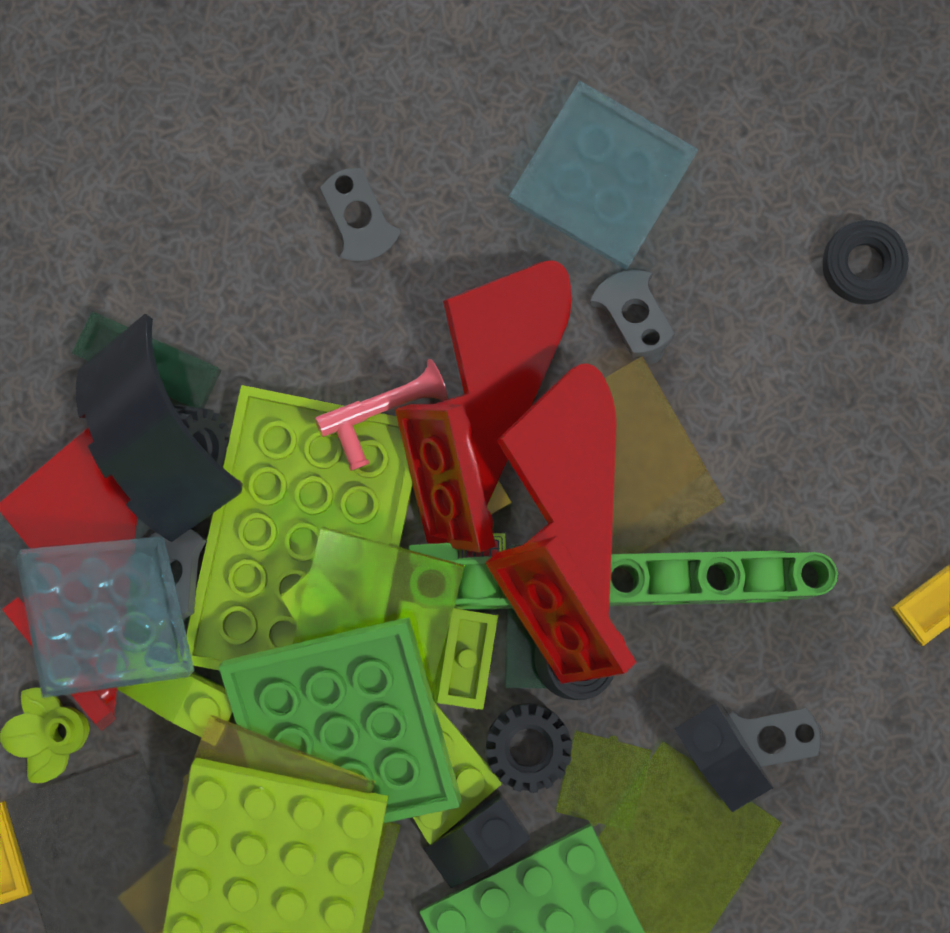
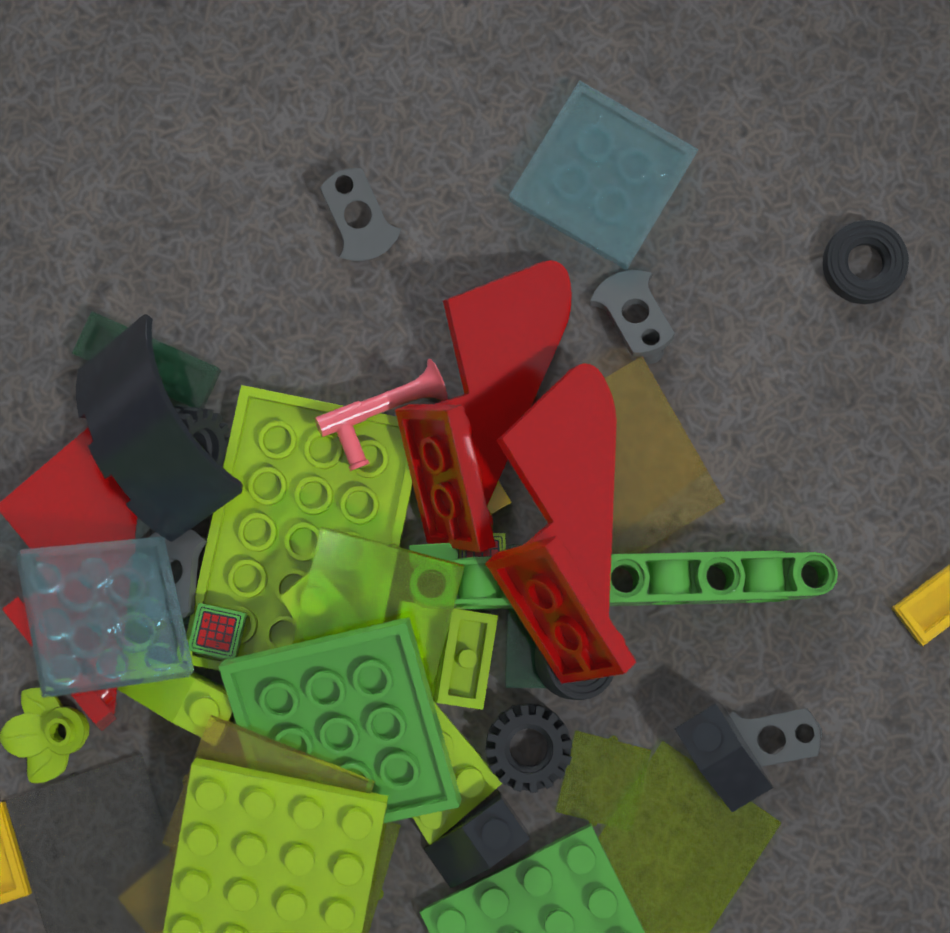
none -> tile [187,603,248,659]

